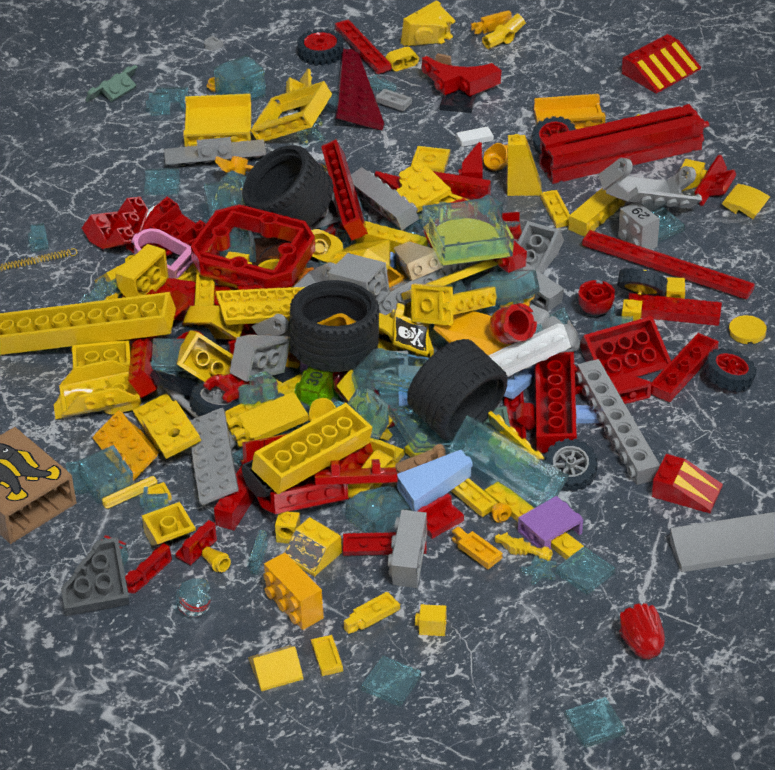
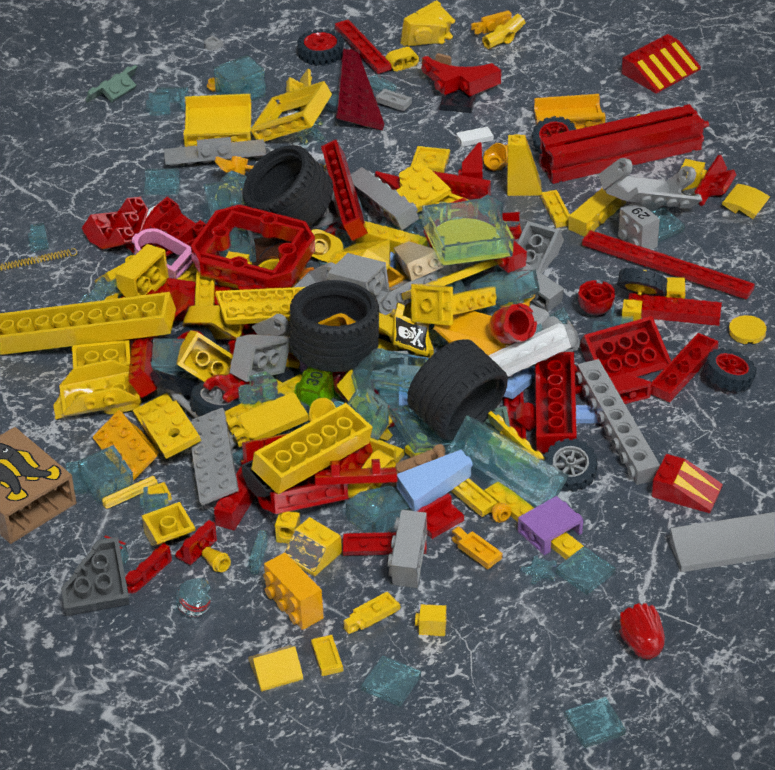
yellow piece [494,532,553,562] -> none

